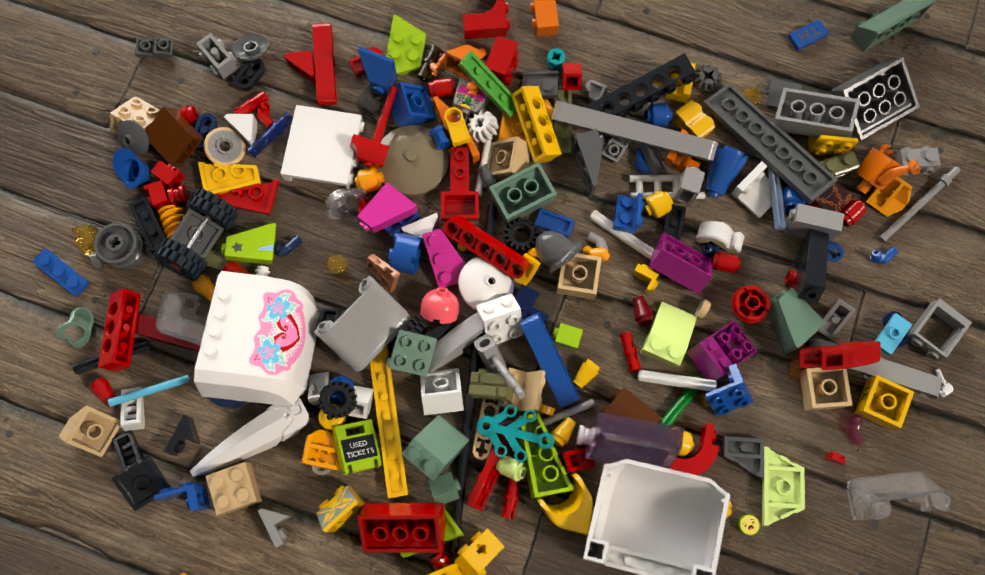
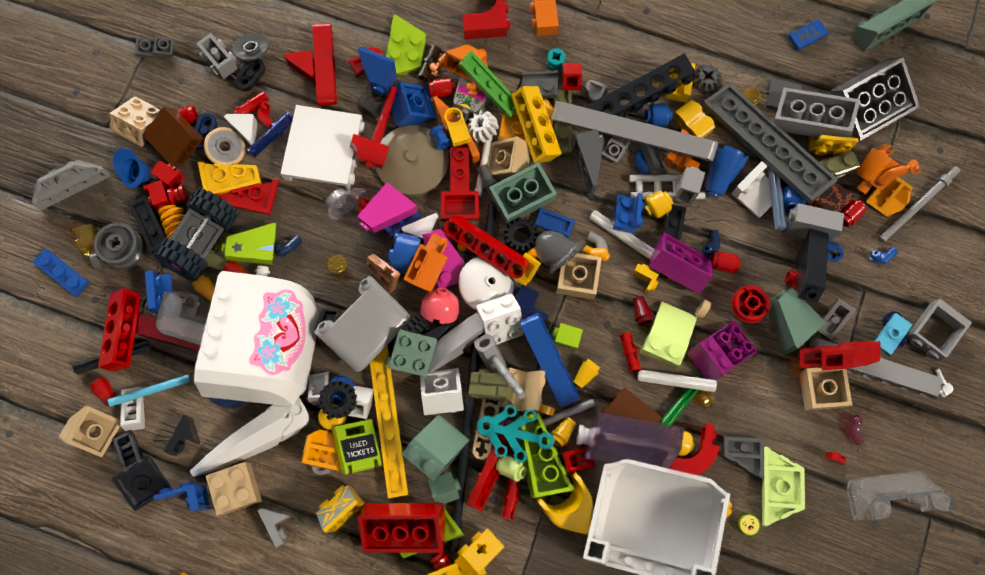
sand green piece [55,307,94,348] -> none
dark grey dish [117,120,149,156] -> none
light orange head [355,167,384,193] -> none
red brick [486,36,520,87] -> none
white animal [696,221,745,254] -> none
blue bracket [705,363,754,416] -> none
yellow brick [854,375,914,430] -> none
light grey brick [891,146,941,176] -> none
none -> light grey wedge [32,160,110,210]
none -> blue bracket [145,270,175,314]
none -> orange brick [404,234,448,292]

